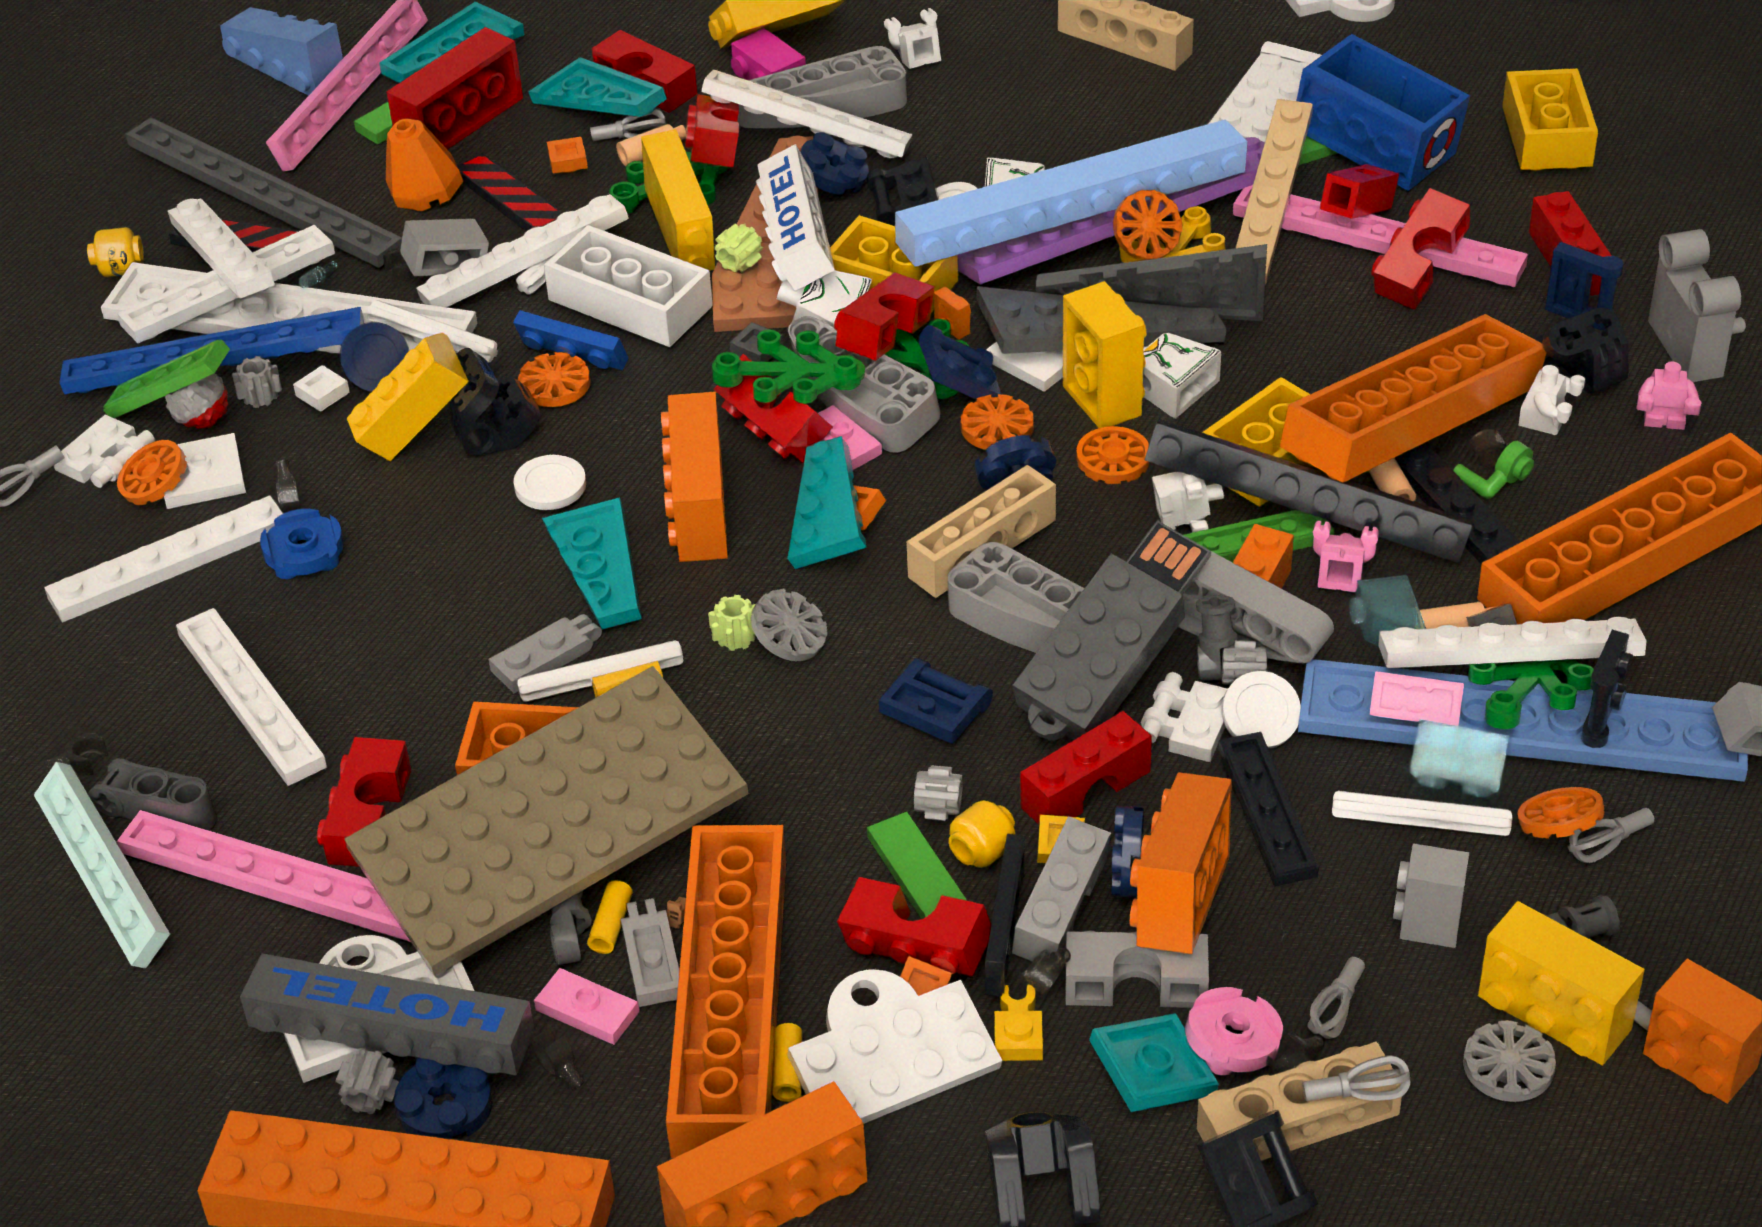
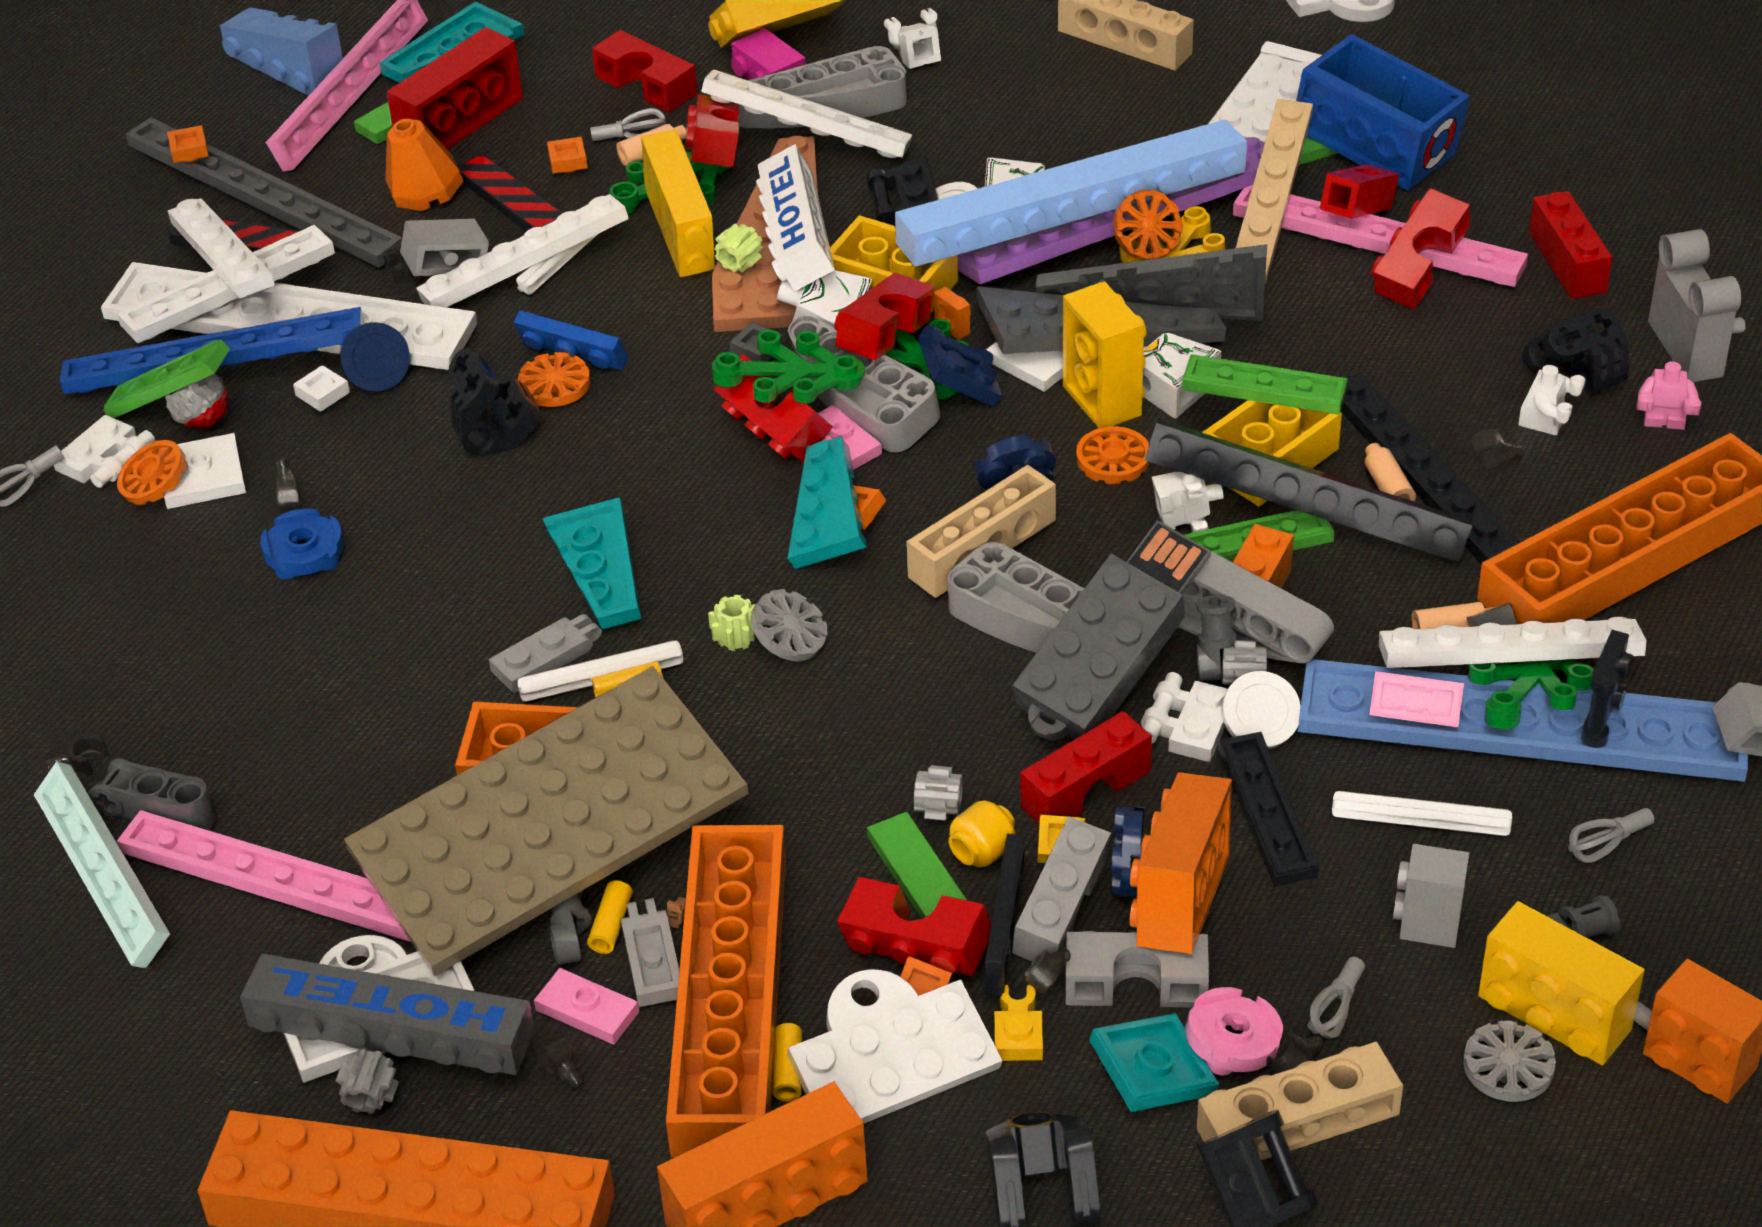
white plate [44,496,283,623] -> none
yellow head [87,227,144,277] -> none
white plate [176,608,327,786] -> none
light grey gear [232,356,282,408] -> none
clear light blue piece [299,261,337,288] -> none
red arch [317,737,412,867] -> none
yellow slope [347,332,469,462] -> none
white axle [366,300,498,362] -> none
dark blue plate [394,1058,492,1139] -> none
white piece [514,455,586,510] -> none
teal wing [529,57,667,117] -> none
white brick [544,225,713,347] -> none
orange brick [661,392,728,562] -> none
dark blue plate [800,132,869,194] -> none
dark blue plate [879,658,993,744] -> none
orange wheel [960,394,1034,450] -> none
orange brick [1280,314,1546,483] -> none
light grey piece [1302,1055,1410,1101] -> none
bright pink piece [1313,521,1379,593] -> none
clear light blue slope [1349,575,1426,647] -> none
clear light blue brick [1410,719,1510,798] -> none
bright green plate [1453,441,1534,499] -> none
yellow brick [1502,68,1598,171] -> none
orange wheel [1518,787,1604,838] -> none
dark blue plate [1545,242,1624,330] -> none
none -> orange plate [167,125,209,163]
none -> bright green tile [1182,354,1348,415]

